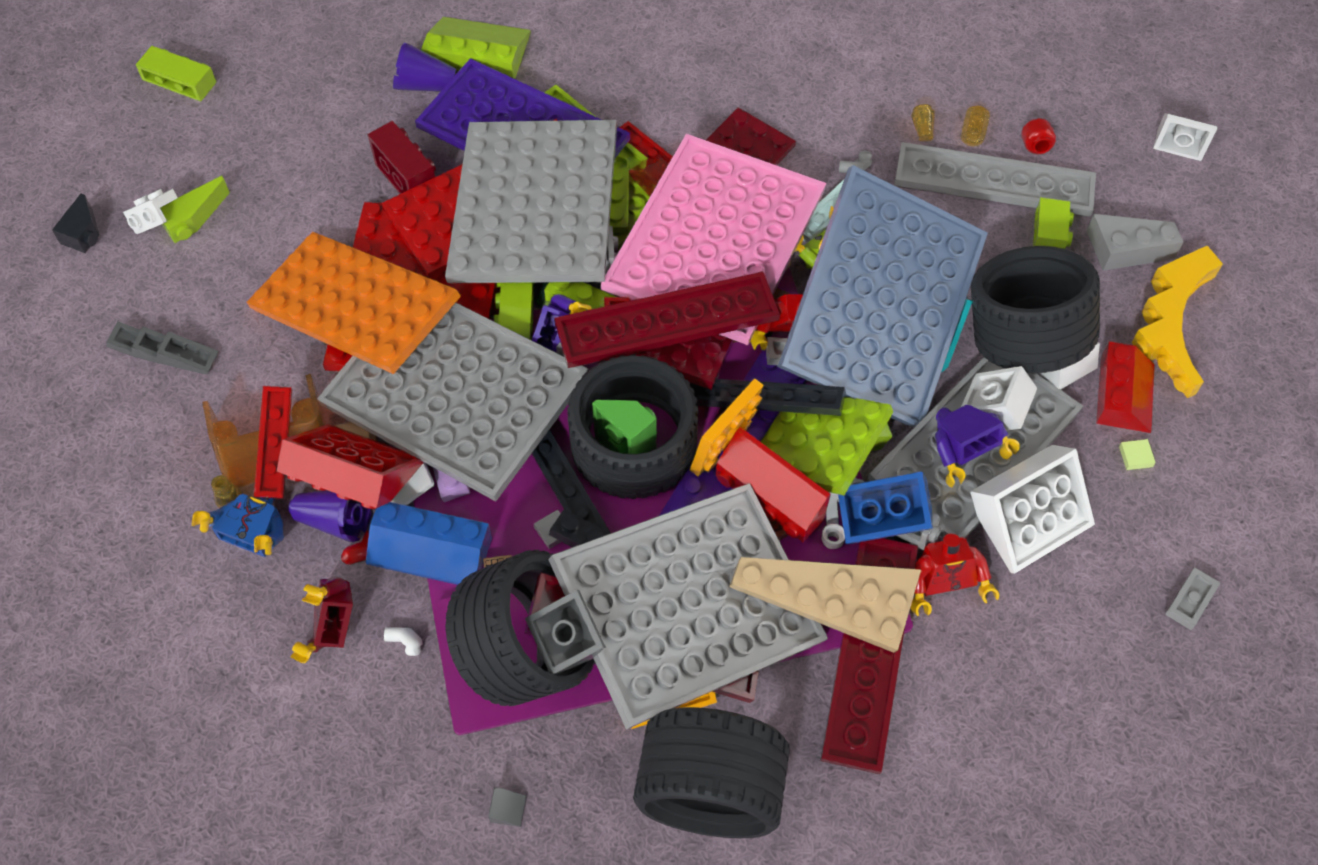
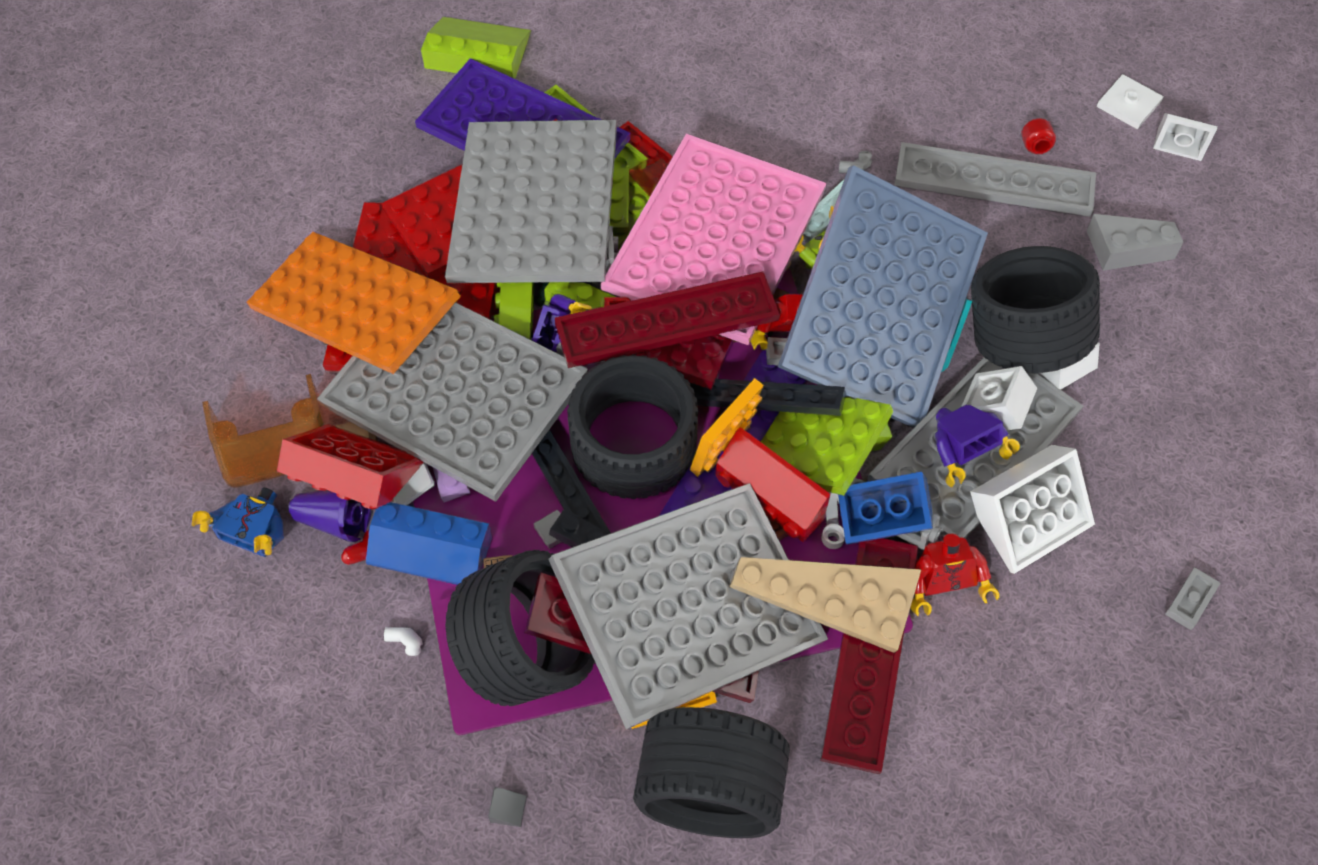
black slope [52,193,99,253] -> none
dark grey slope [106,321,219,375] -> none
white bracket [123,189,178,234] -> none
lime brick [135,45,216,101] -> none
lime slope [160,175,230,243] -> none
clear yellow cone [211,475,242,508] -> none
red tile [254,386,293,499] -> none
dark red torso [290,577,353,663] -> none
dark red brick [367,120,436,194] -> none
dark purple cone [393,42,457,92] -> none
dark grey slope [525,590,606,675] -> none
bright green slope [592,400,657,454] -> none
dark red plate [706,107,796,166] -> none
clear yellow cone [911,104,935,141] -> none
clear yellow plate [961,106,990,147] -> none
lime brick [1033,197,1074,249] -> none
red slope [1096,341,1155,433] -> none
yellowish green tile [1119,439,1156,470] -> none
yellow arch [1132,246,1223,398] -> none
none -> white plate [1097,74,1164,129]

